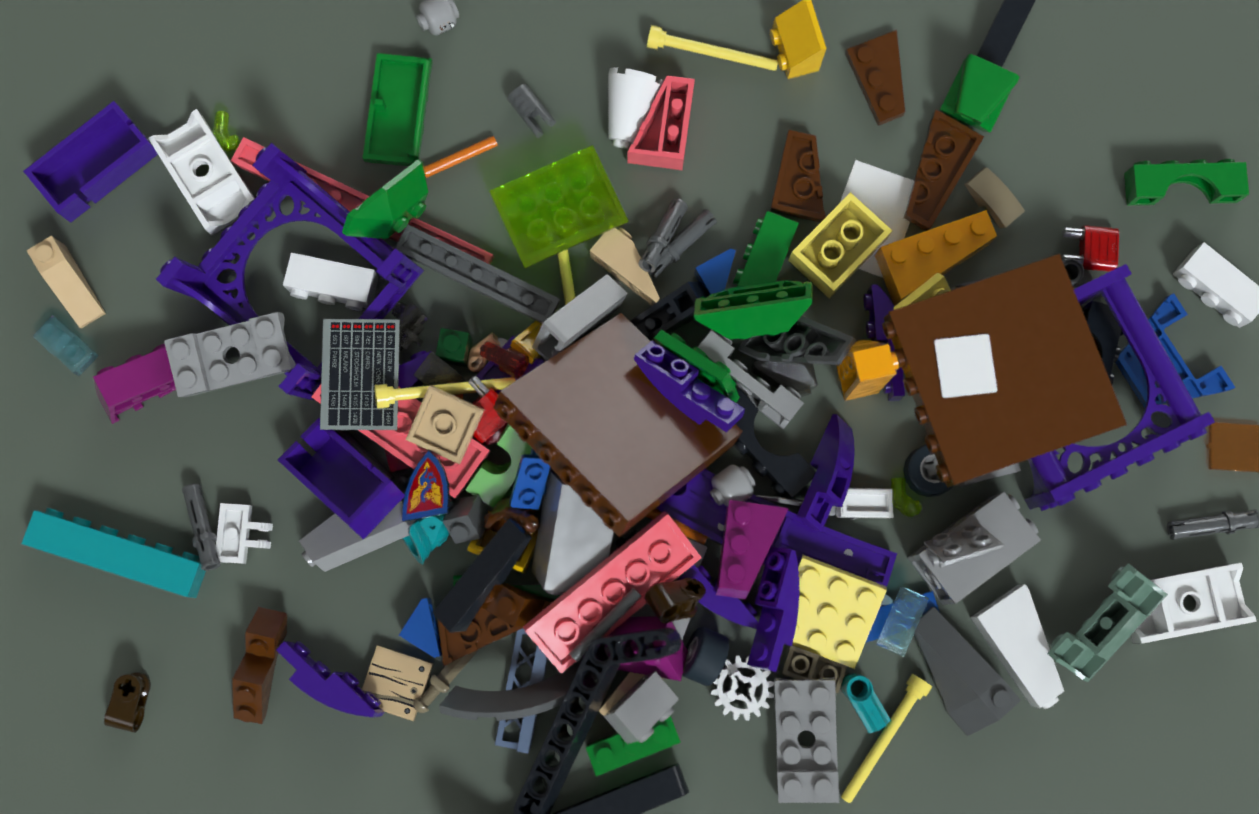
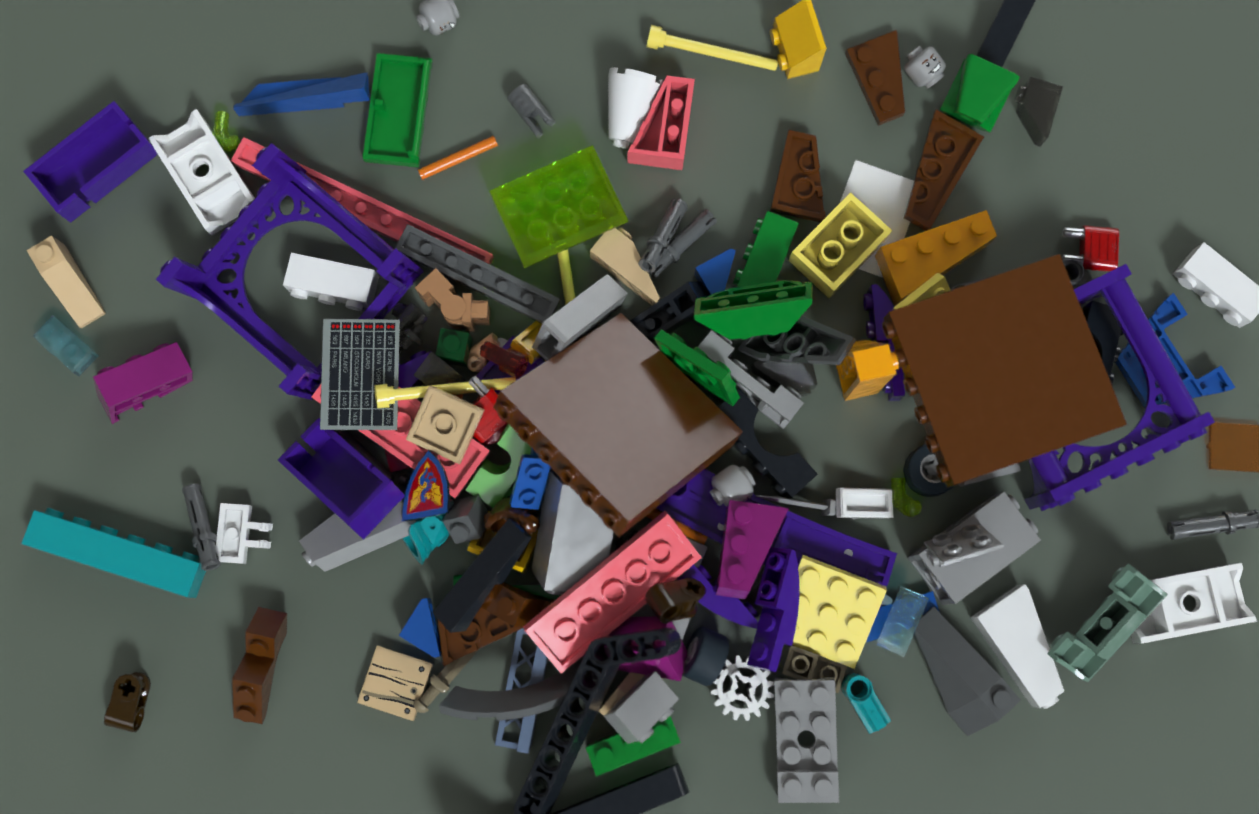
light grey piece [164,312,296,397] -> none
dark purple slope [276,641,385,717] -> none
green wedge [342,159,428,239] -> none
dark grey bar [569,588,641,662] -> none
dark purple slope [634,341,745,432] -> none
dark purple slope [797,414,855,532] -> none
light yellow piece [841,673,932,803] -> none
white sticker [934,334,997,398] -> none
dark tan slope [964,167,1025,229] -> none
green arch [1124,159,1249,206] -> none
none -> blue wedge [233,73,370,116]
none -> medium nougat hips [415,268,491,332]
none -> light grey head [904,45,946,89]
none -> clear smoke slope [1015,77,1063,147]

